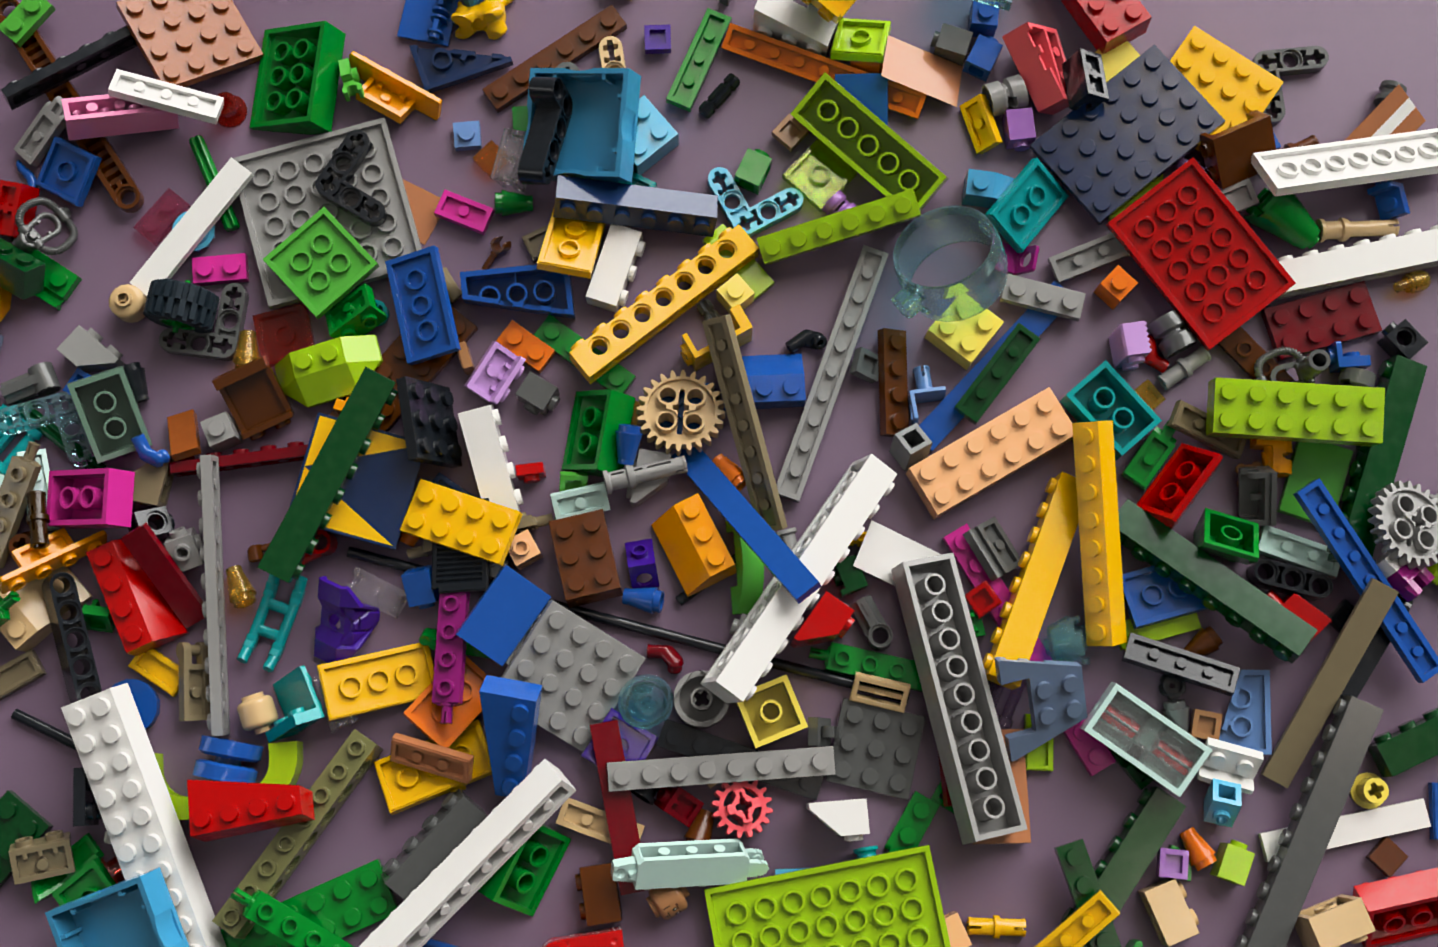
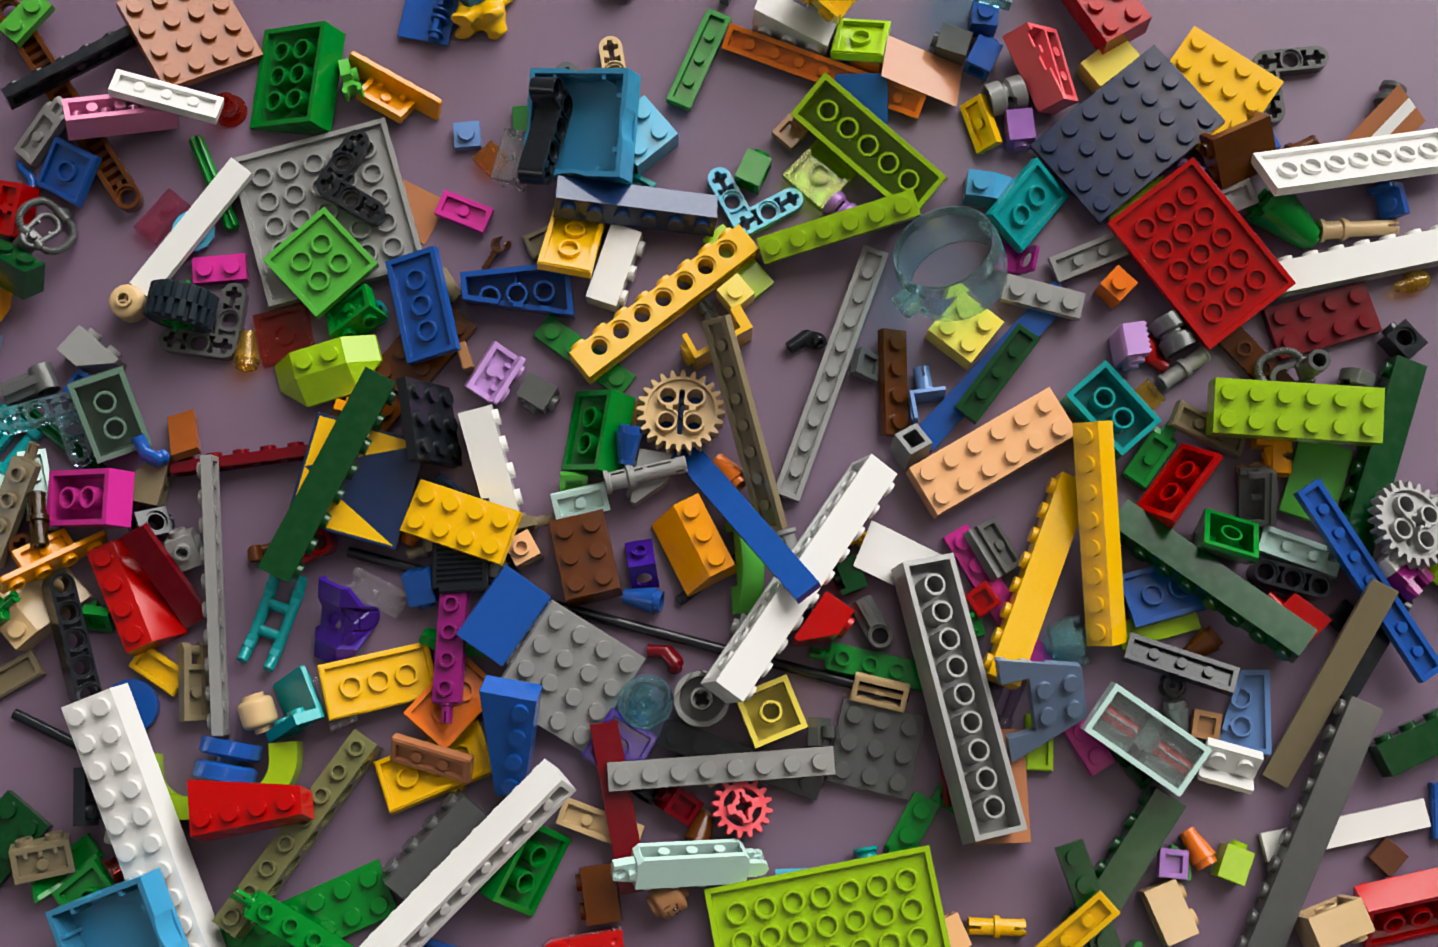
green plate [31,250,82,311] -> none
black cone [123,362,149,404] -> none
light grey brick [200,411,243,452] -> none
reddish brown panel [212,355,294,441] -> none
clear yellow cone [225,565,257,608] -> none
dark blue wing [409,45,513,93] -> none
reddish brown plate [482,5,627,113] -> none
green cone [494,190,533,217] -> none
orange plate [496,320,556,374] -> none
red plate [515,462,546,484] -> none
dark purple plate [644,24,671,54] -> none
black axle [699,73,740,119] -> none
blue slope [723,353,806,411] -> none
white slope [806,798,870,841] -> none
black hinge [1062,48,1109,112] -> none
medium azure brick [1204,778,1242,828] -> none
blue bracket [1326,341,1371,373] -> none
light yellow piece [1350,772,1389,809] -> none

